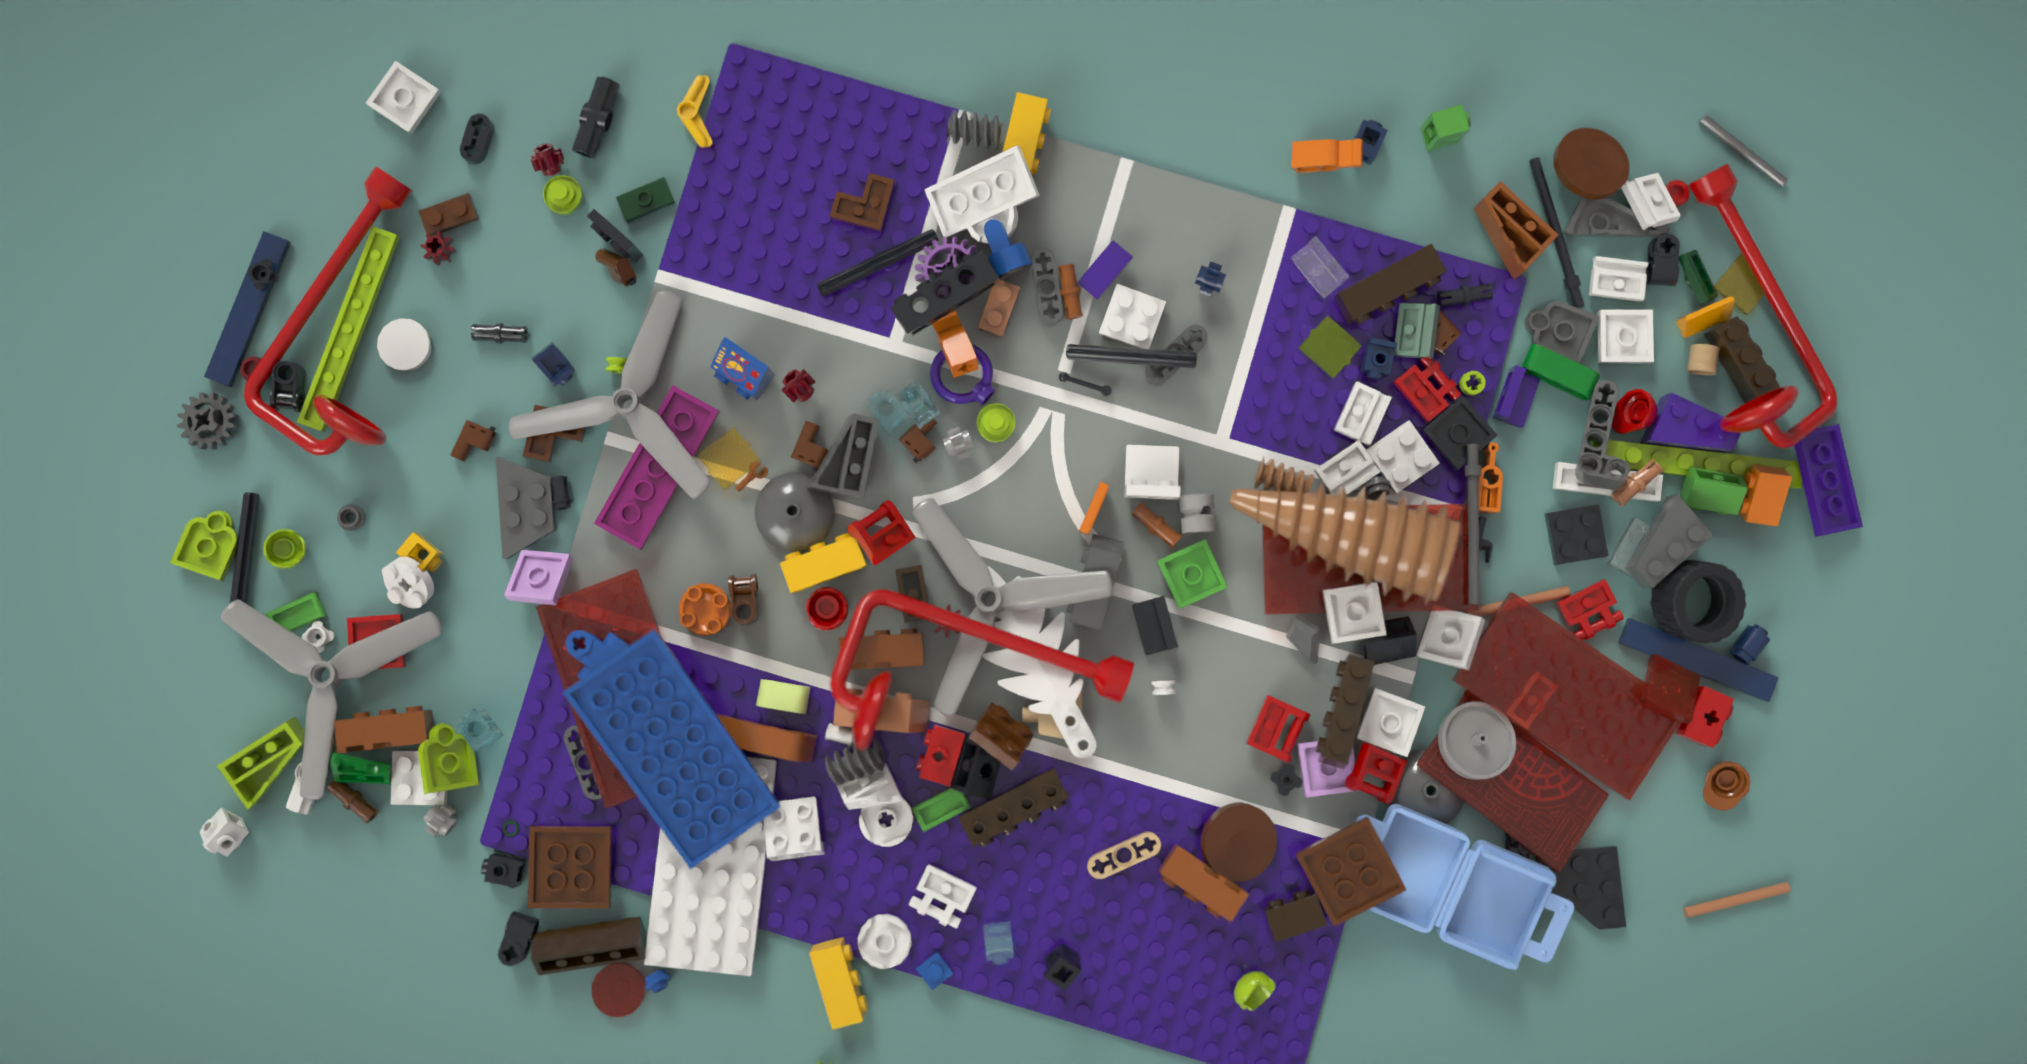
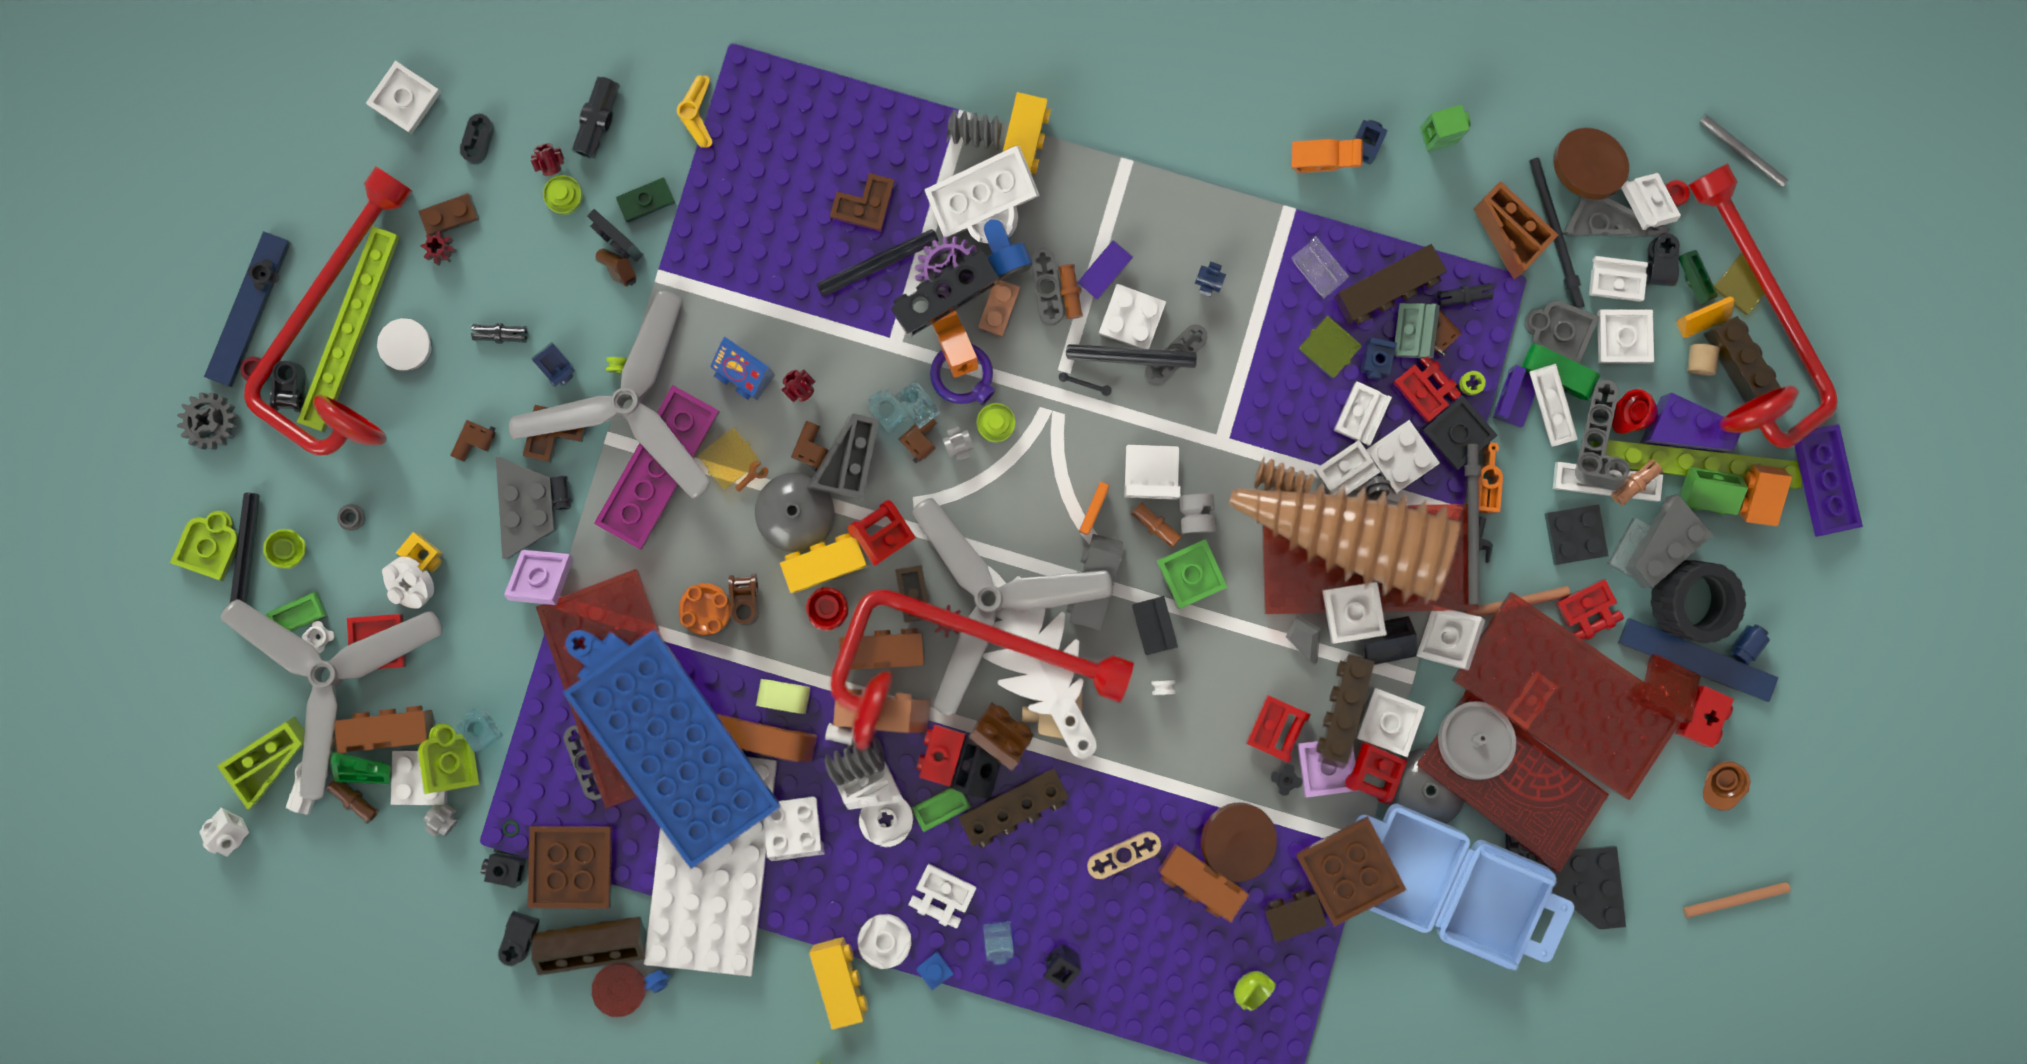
none -> white tile [1529,364,1578,447]

